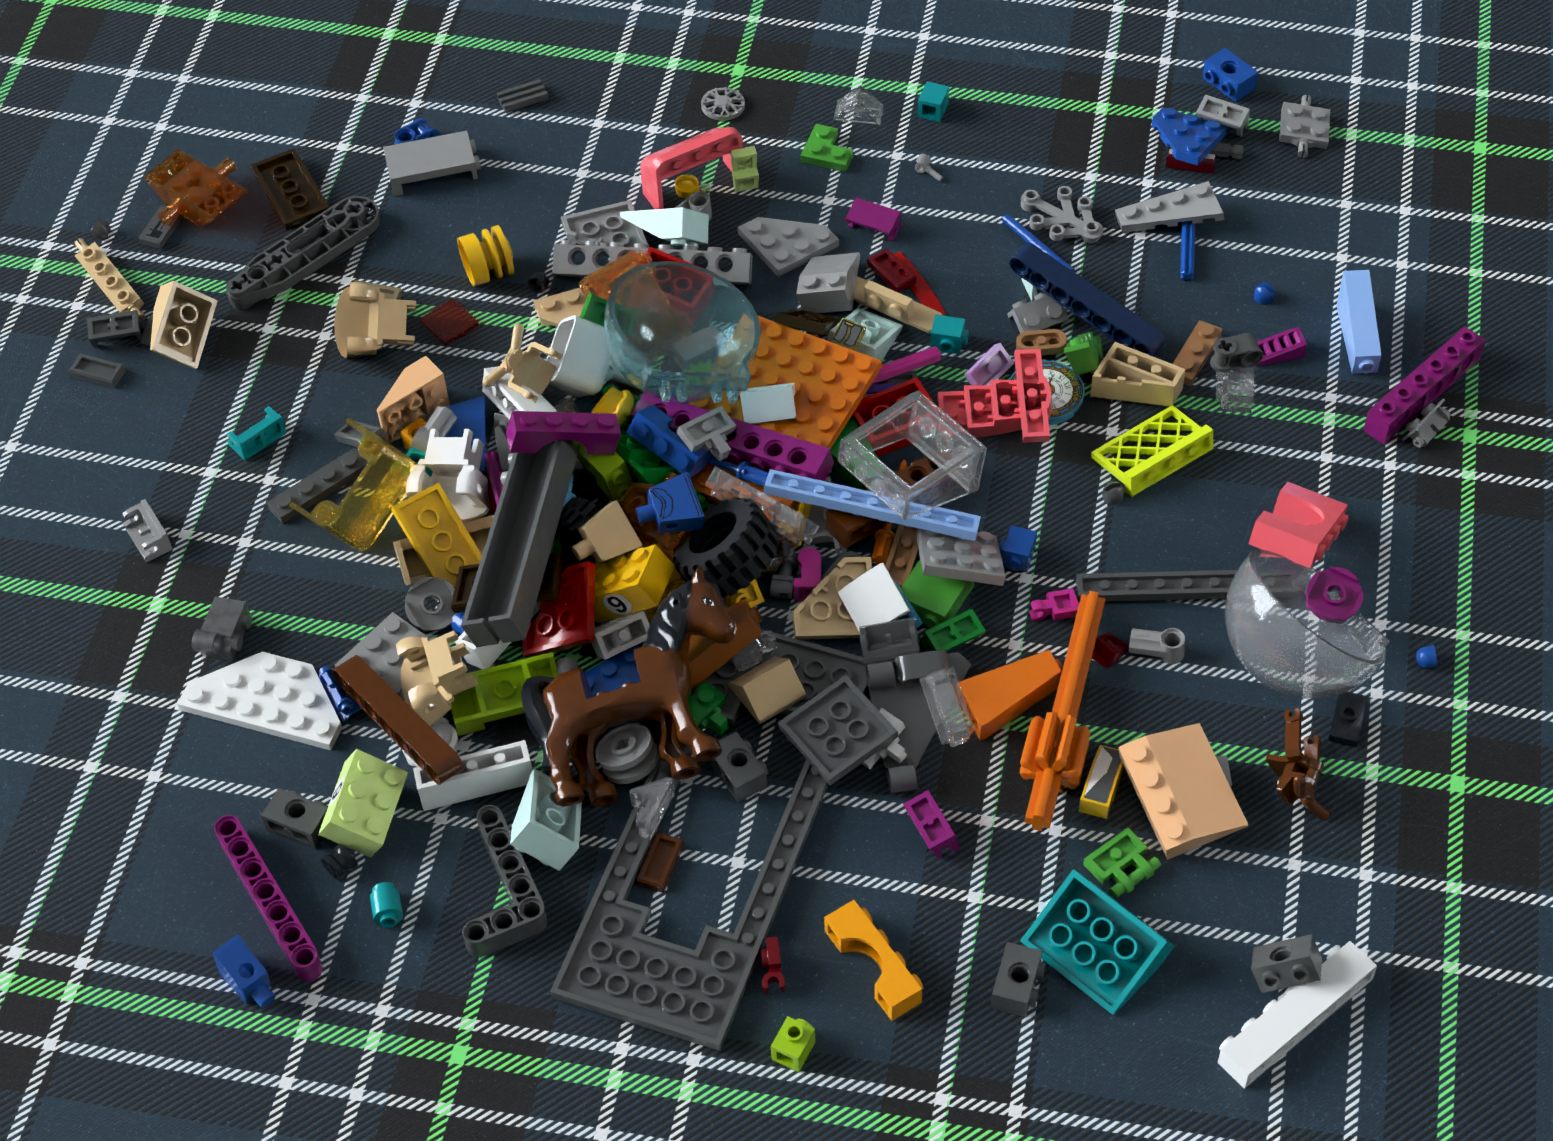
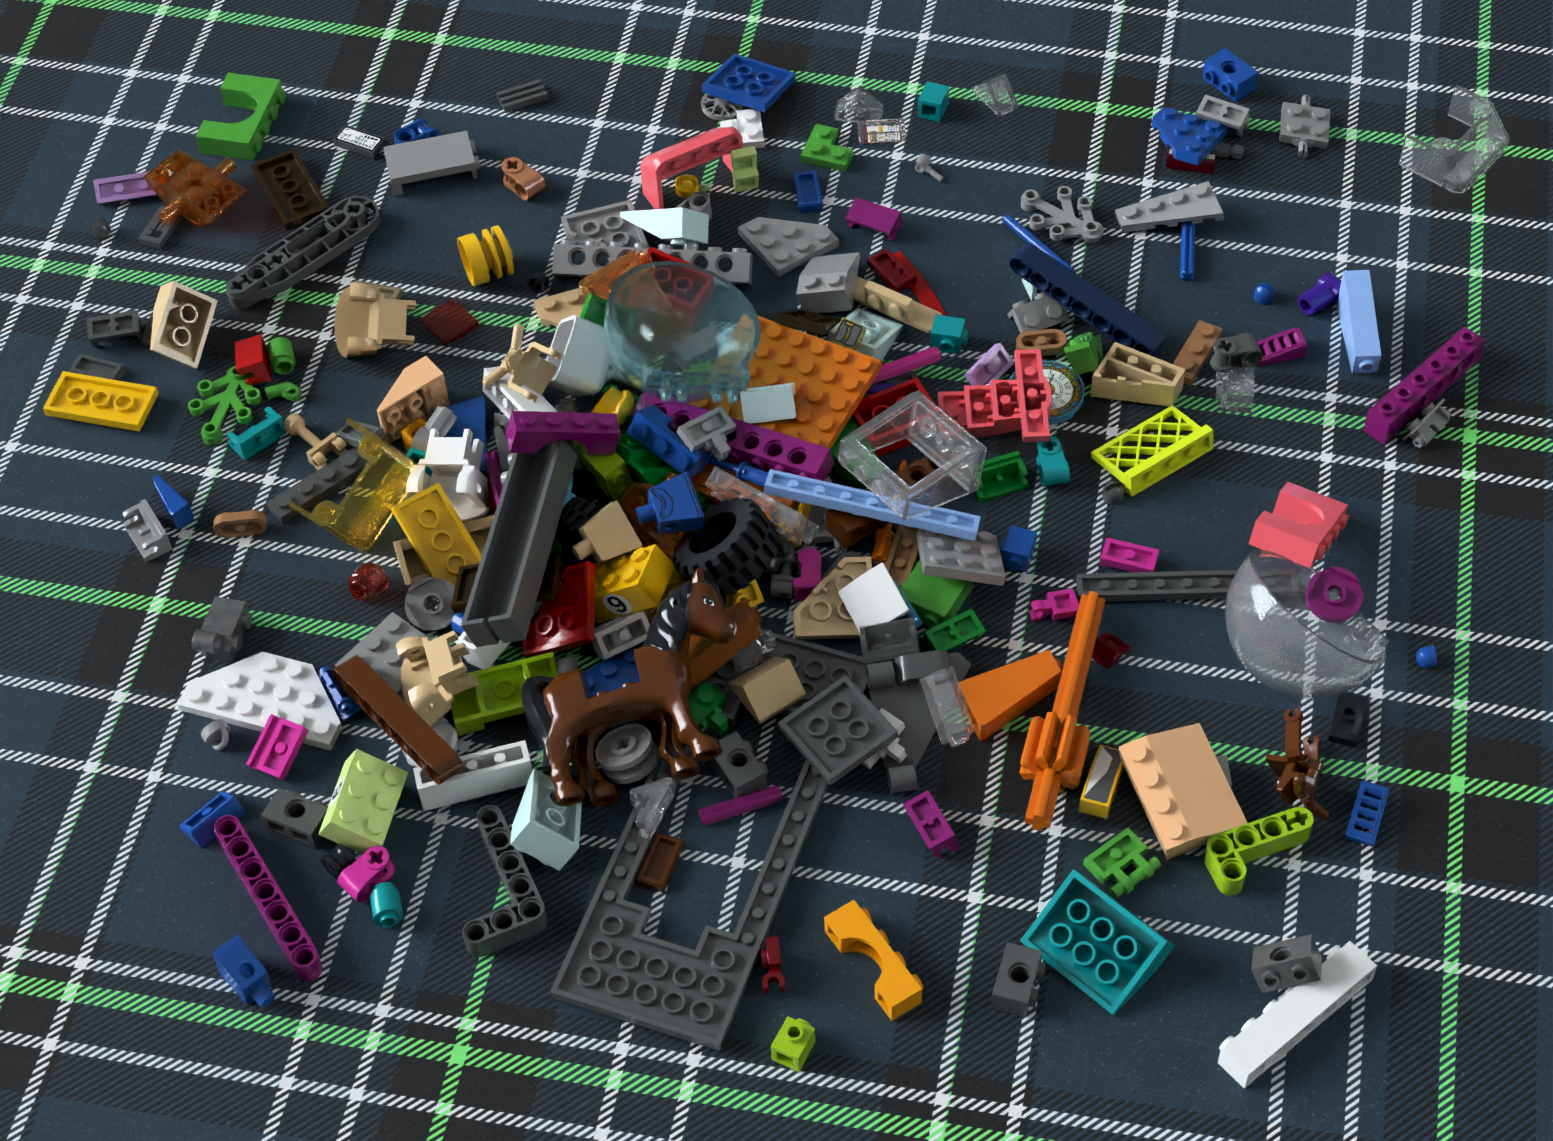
tan plate [75,238,146,321] -> none
light grey piece [1129,628,1185,664] -> none
none -> yellow plate [43,371,159,432]
none -> lavender plate [93,169,170,205]
none -> blue slope [153,475,194,530]
none -> blue slope [179,791,245,848]
none -> bright green plant [188,365,262,445]
none -> bright green arch [196,73,285,161]
none -> light grey tile [201,720,230,751]
none -> medium nougat plate [213,510,267,538]
none -> red hinge [235,334,272,385]
none -> dark pink plate [246,714,309,781]
none -> bright green arm [265,381,302,401]
none -> bright green brick [267,337,296,375]
none -> tan bar [283,413,348,470]
none -> tile [333,125,386,159]
none -> dark pink piece [337,846,395,903]
none -> clear red head [347,562,388,602]
none -> nougat piece [502,157,546,201]
none -> magenta axle [699,785,782,825]
none -> blue plate [702,53,796,112]
none -> white hinge [720,109,764,149]
none -> blue tile [793,171,823,213]
none -> clear tile [857,118,906,143]
none -> green hinge [968,451,1028,503]
none -> clear slope [972,74,1018,117]
none -> teal piece [1036,436,1070,487]
none -> dark pink plate [1100,537,1159,572]
none -> lime beam [1204,807,1314,896]
none -> dark purple piece [1297,272,1342,315]
none -> blue slope [1345,781,1390,847]
none -> clear windscreen [1399,85,1510,193]

